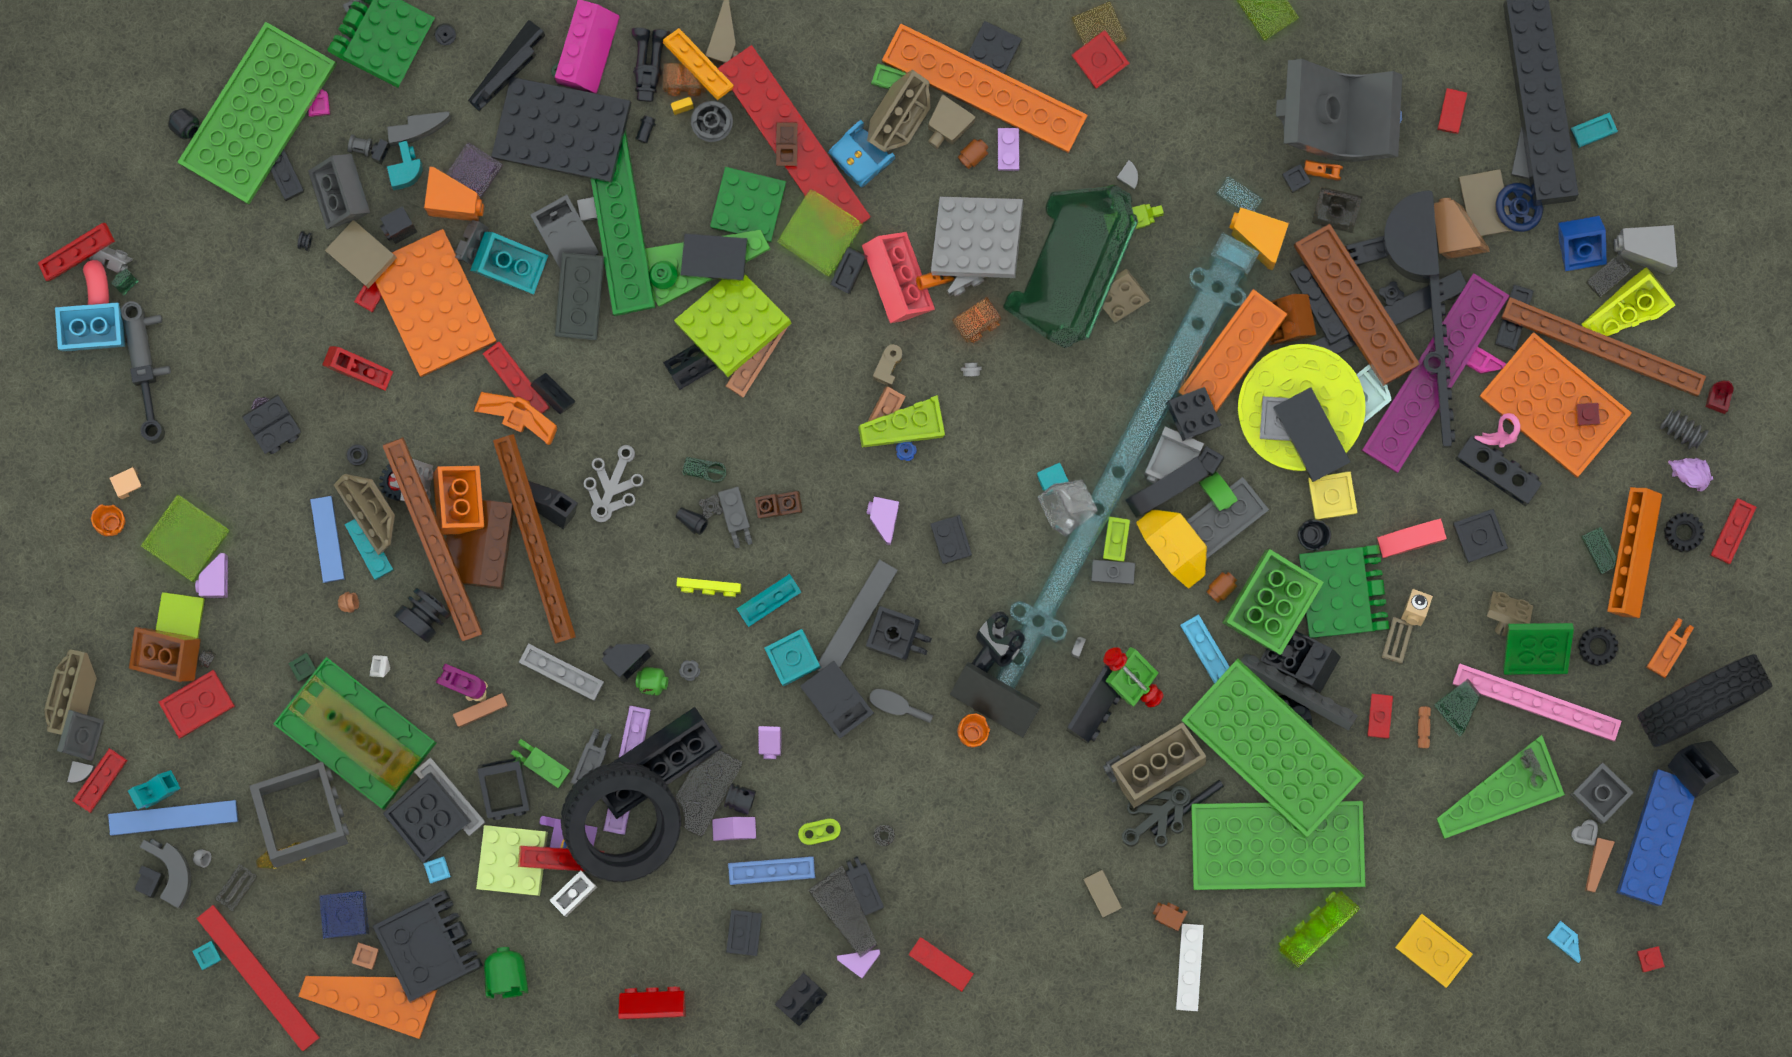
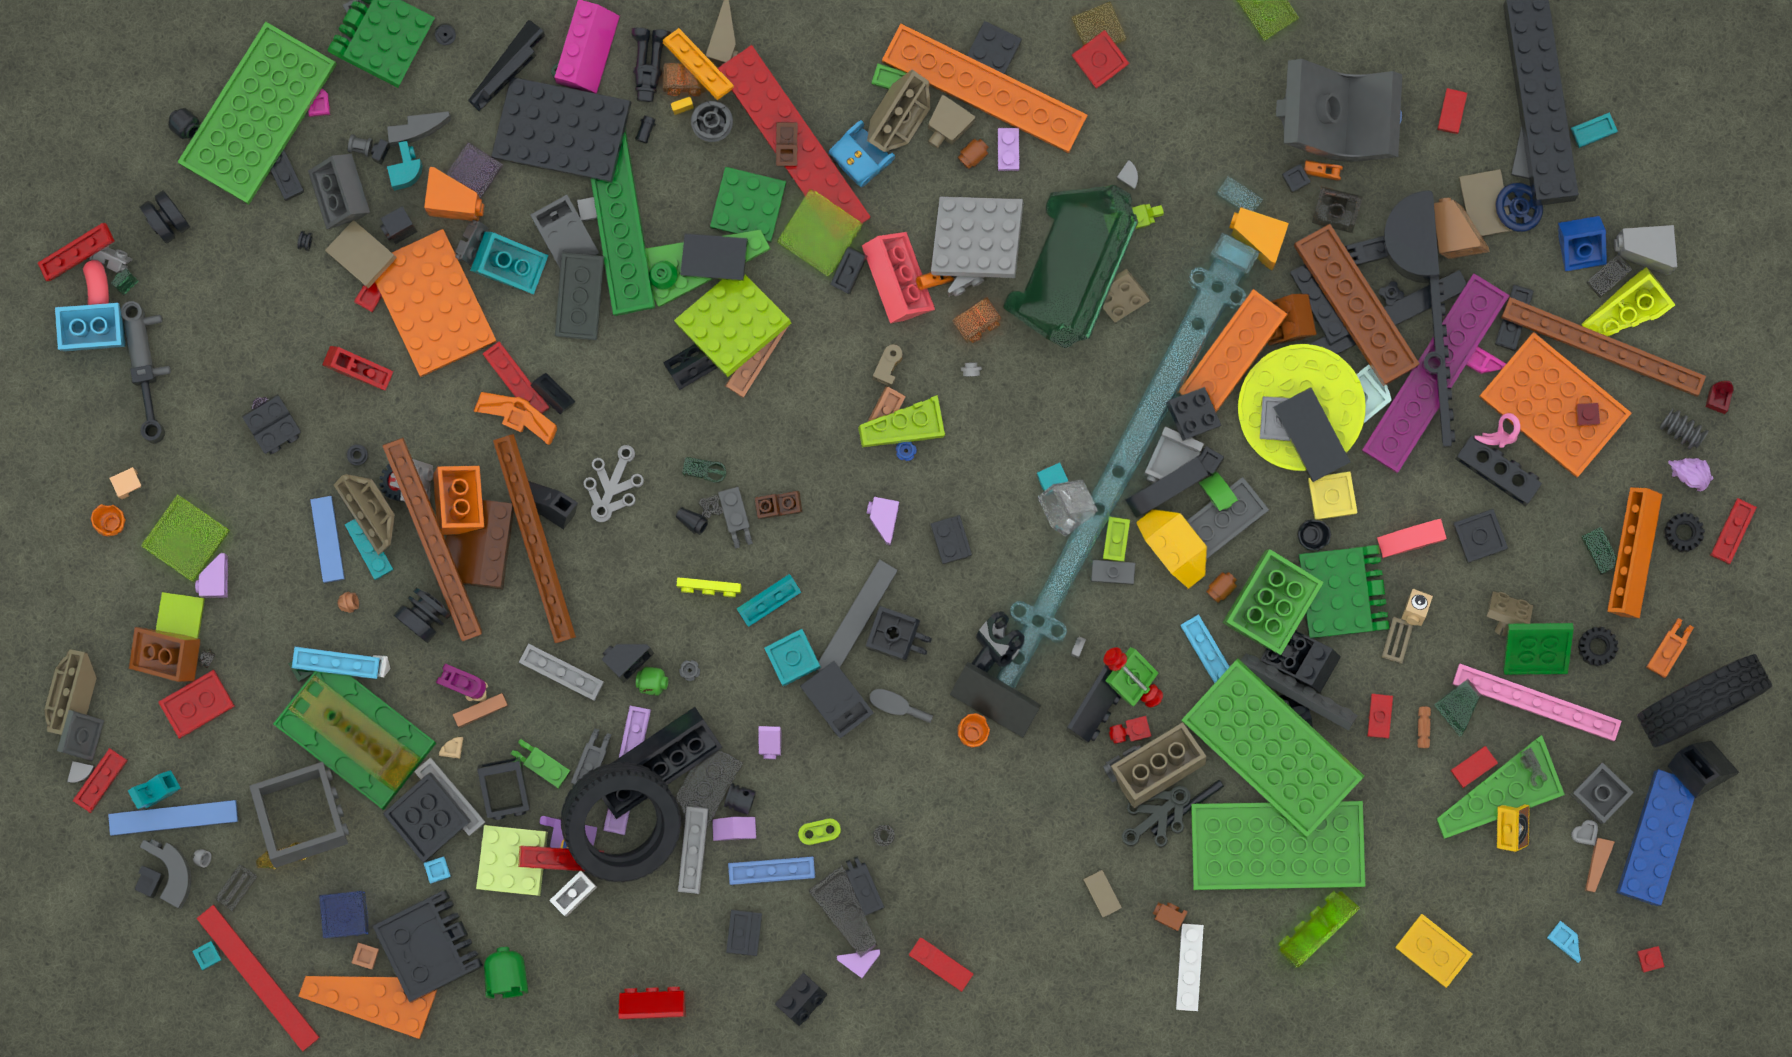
none -> black wheel [139,190,190,244]
none -> medium azure tile [292,647,380,679]
none -> tan tile [439,737,464,759]
none -> light grey tile [678,806,709,894]
none -> red plate [1108,716,1151,744]
none -> red tile [1450,746,1498,788]
none -> yellow panel [1497,804,1529,852]

